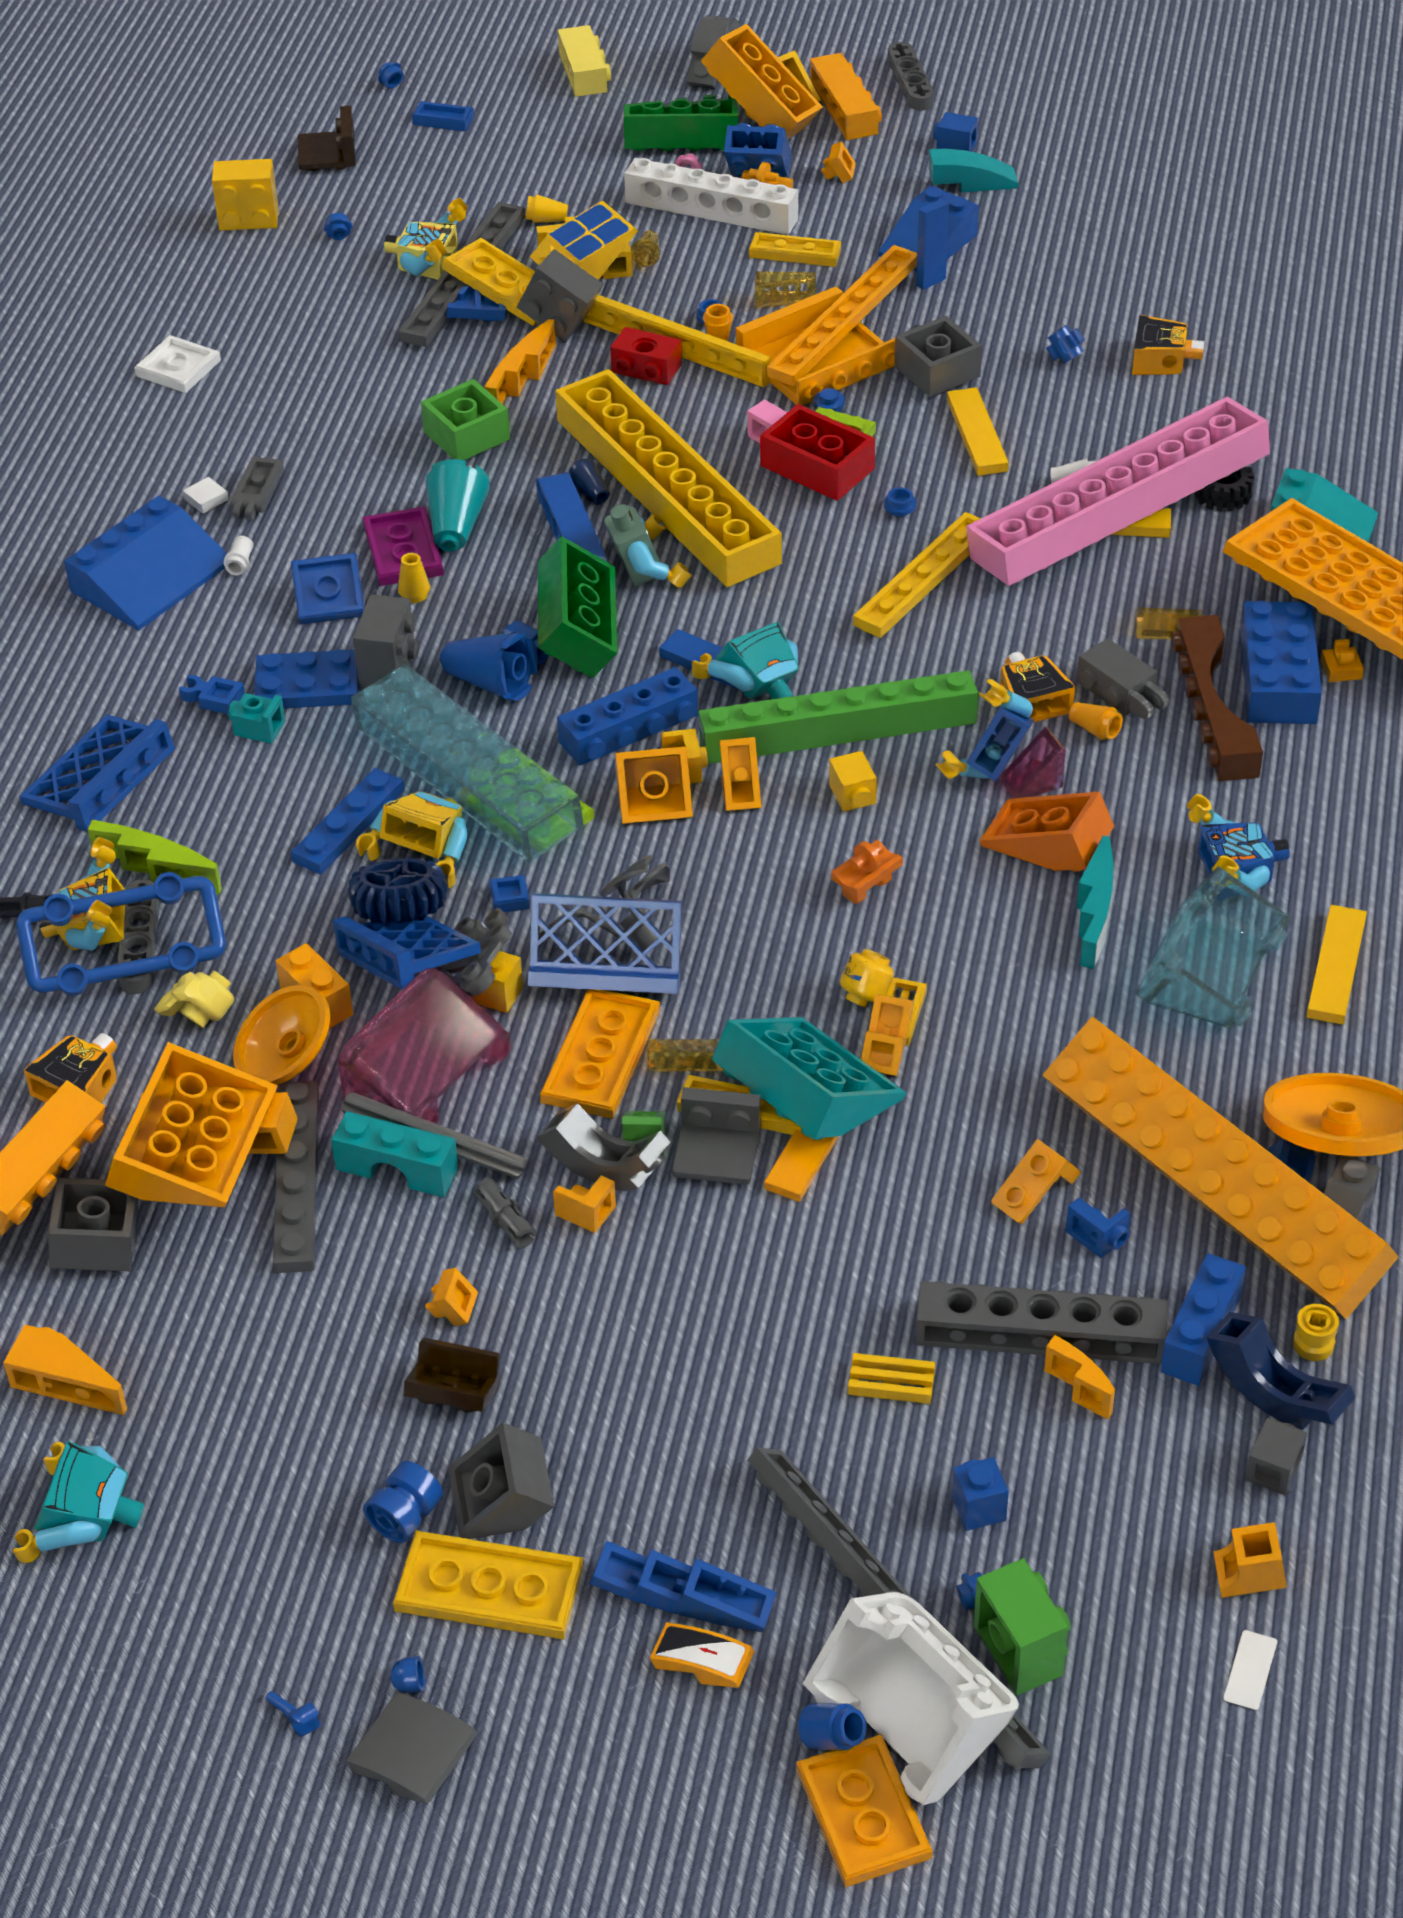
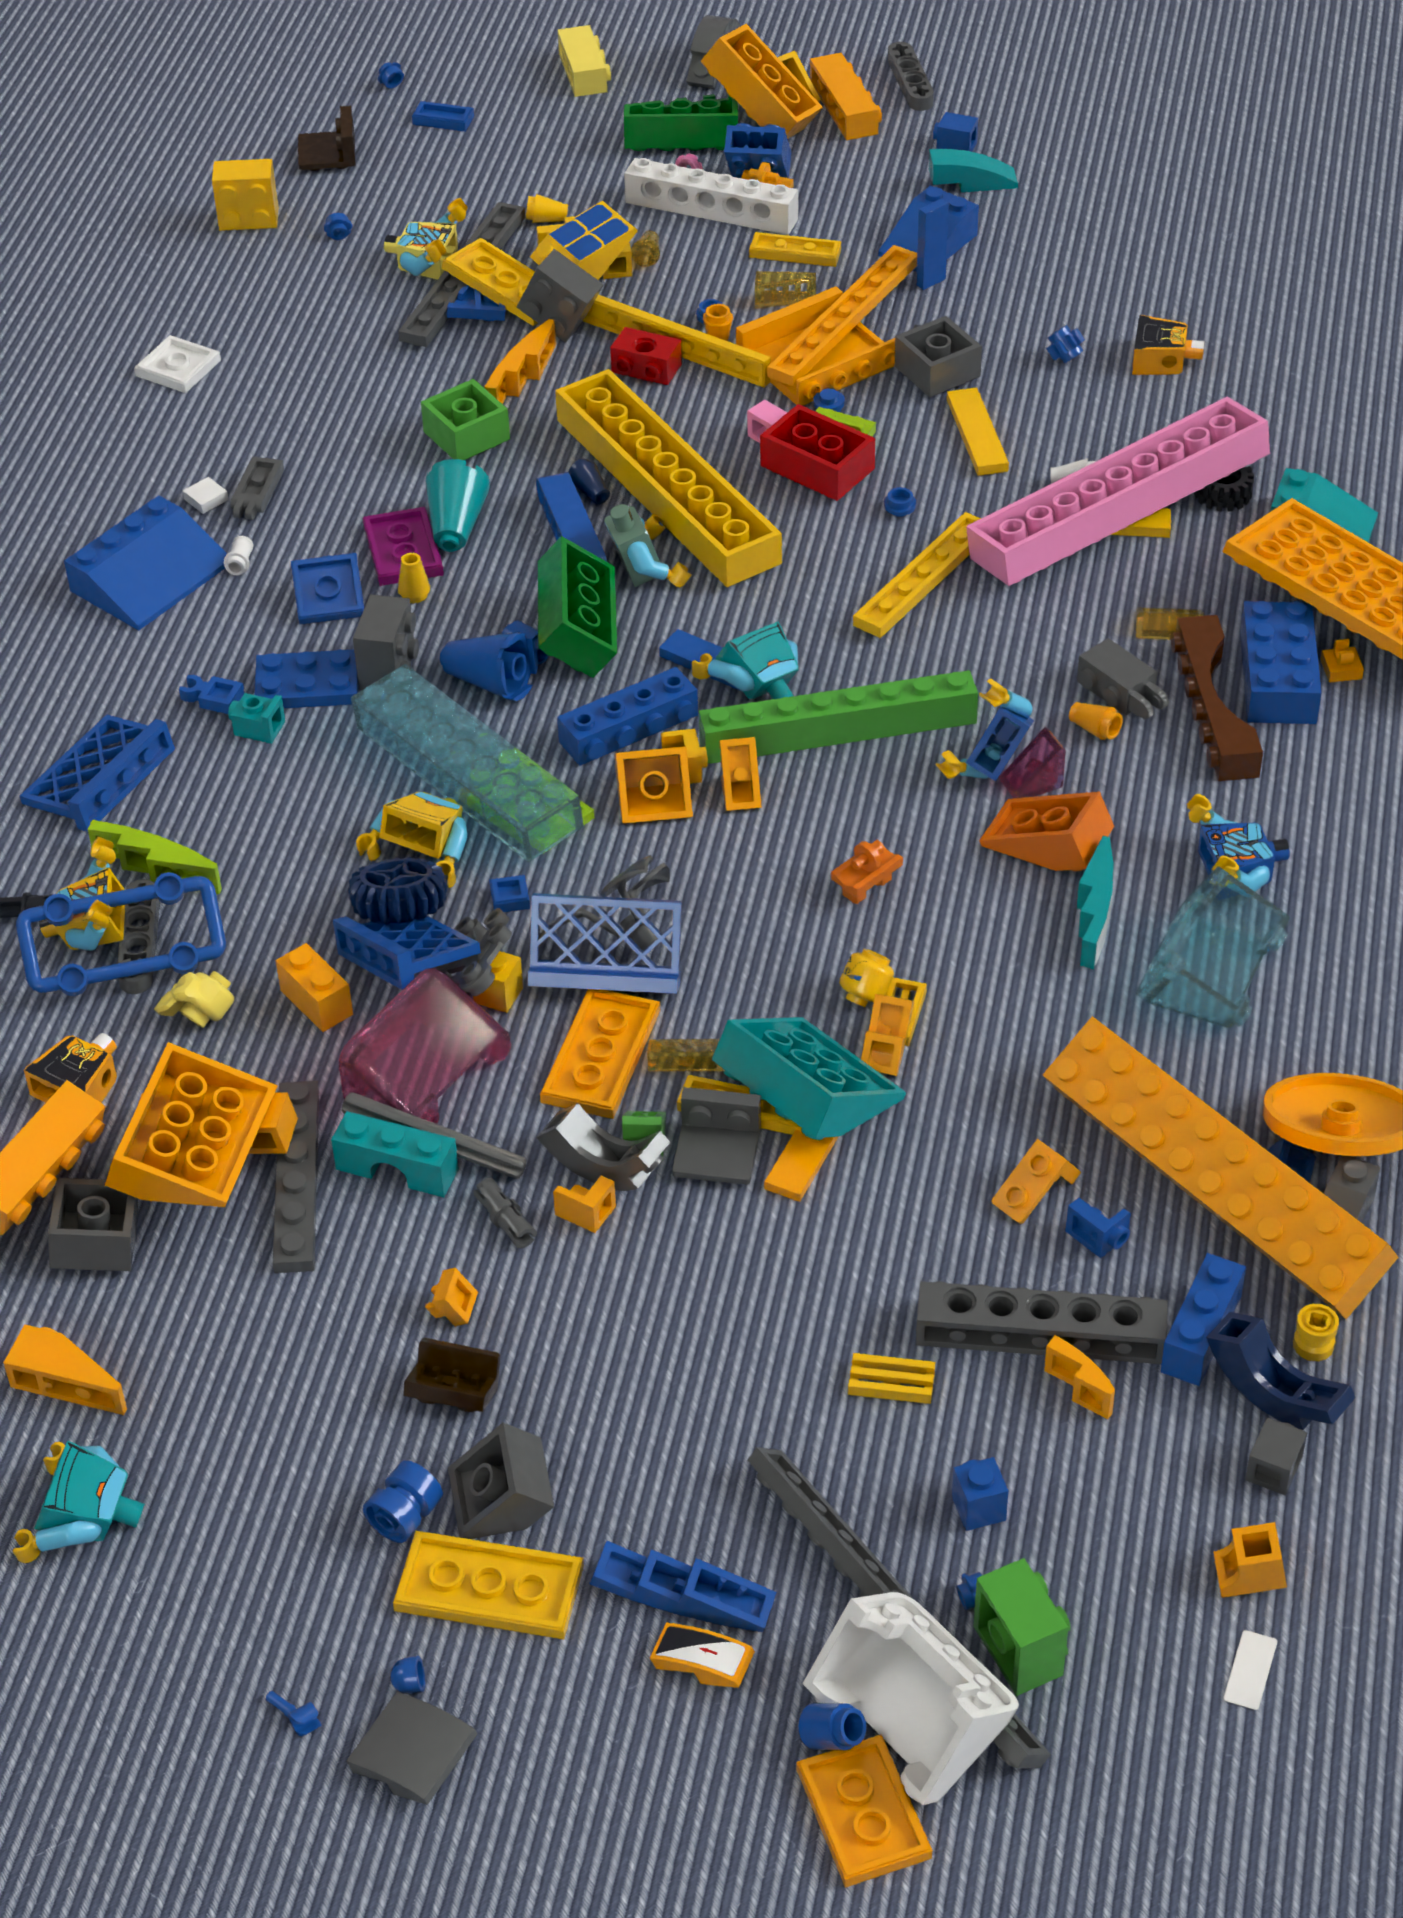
light orange dish [233,985,330,1085] -> none
blue plate [291,768,404,875] -> none
light orange tile [821,141,856,183] -> none
yellow brick [829,751,877,812] -> none
torso [1000,652,1075,723] -> none
yellow tile [1306,904,1367,1025] -> none

